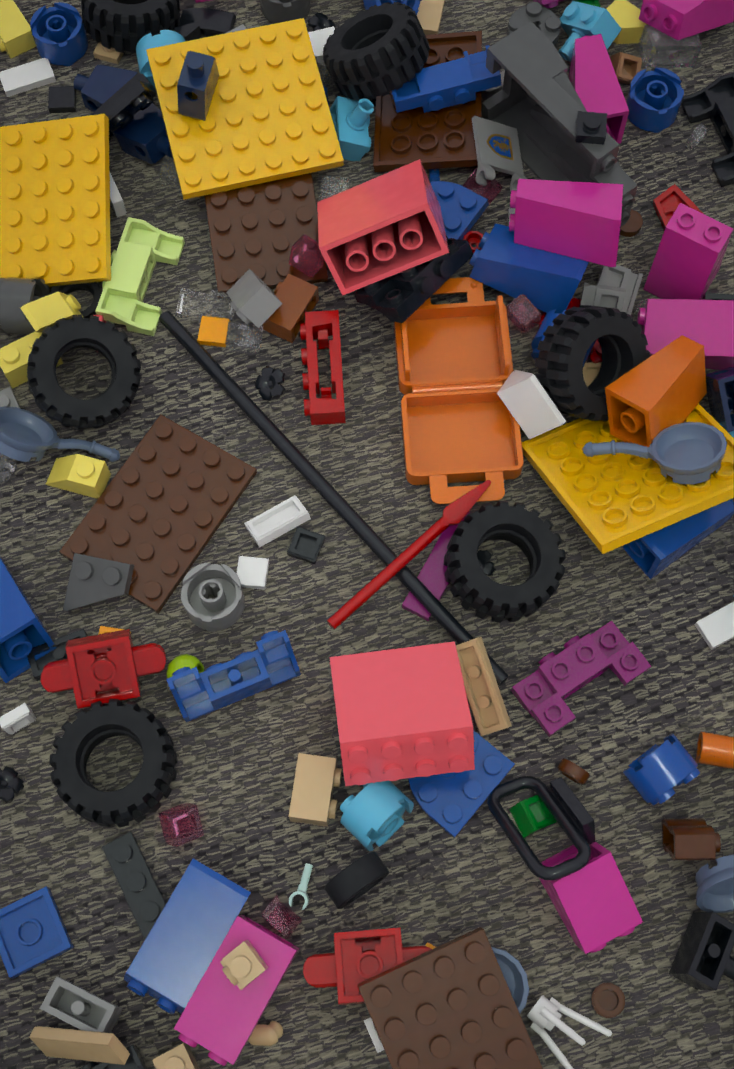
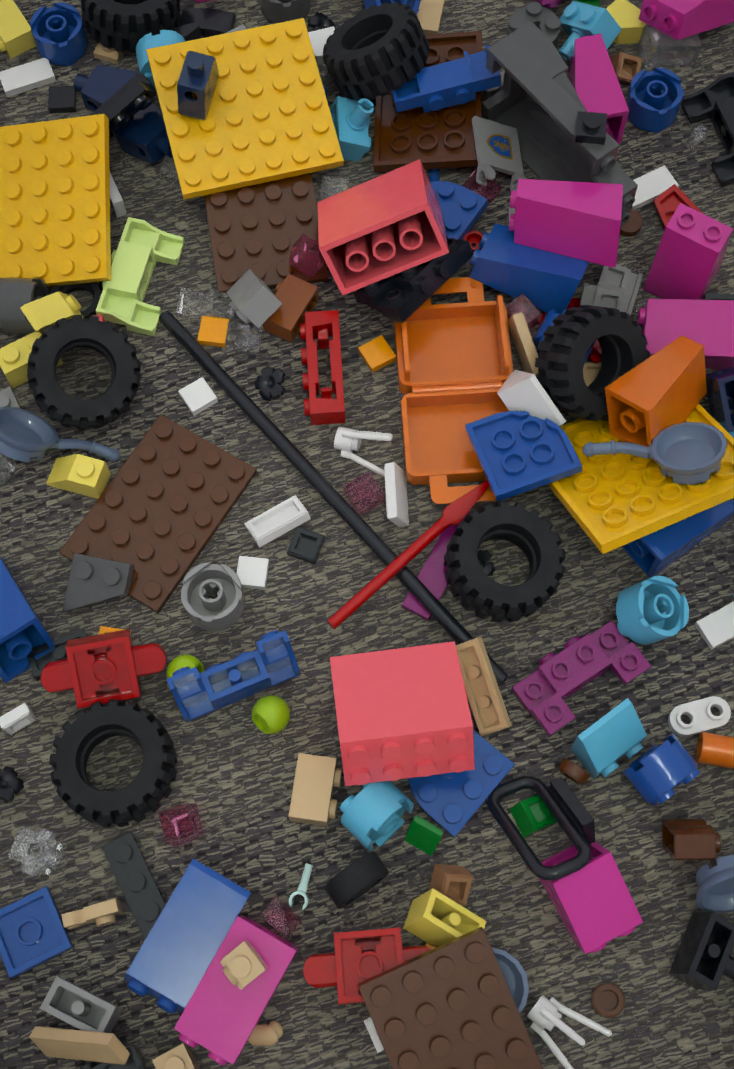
none -> clear brick [7,826,64,878]
none -> tan plate [61,898,123,930]
none -> white tile [178,377,218,416]
none -> lime piece [252,695,290,734]
none -> white plant [334,426,393,477]
none -> clear pink slope [344,471,385,516]
none -> light orange tile [358,335,396,373]
none -> white tile [384,462,409,527]
none -> light yellow slope [403,888,486,946]
none -> green slope [405,816,444,856]
none -> medium nougat slope [429,864,473,906]
none -> blue plate [465,411,582,502]
none -> tan tile [507,312,539,376]
none -> medium azure slope [570,698,647,779]
none -> medium azure brick [616,576,689,645]
none -> white tile [631,165,679,210]
none -> white plate [668,696,731,737]

